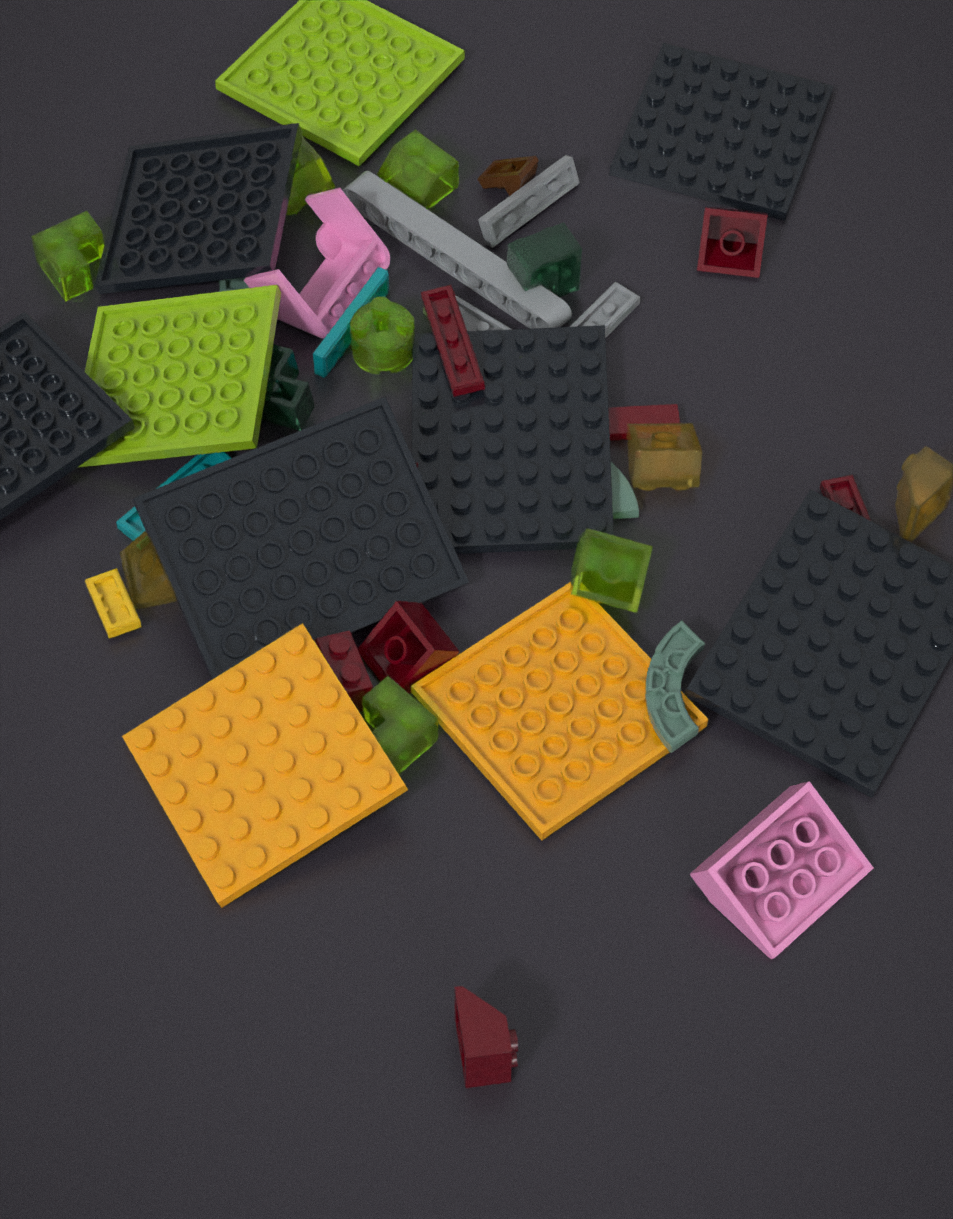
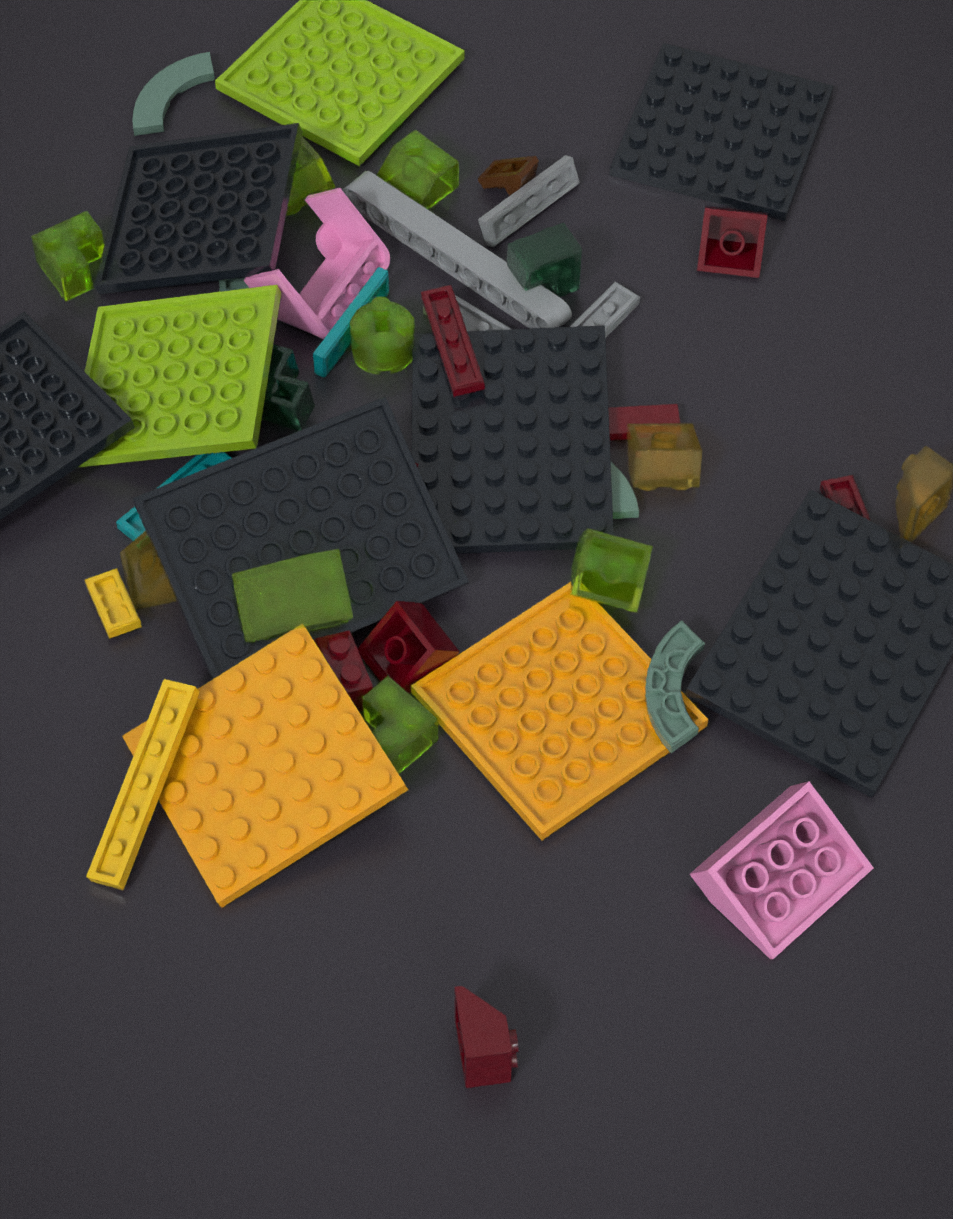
none -> yellow plate [86,679,200,890]
none -> sand green tile [132,52,215,136]
none -> clear neon green slope [232,549,353,643]

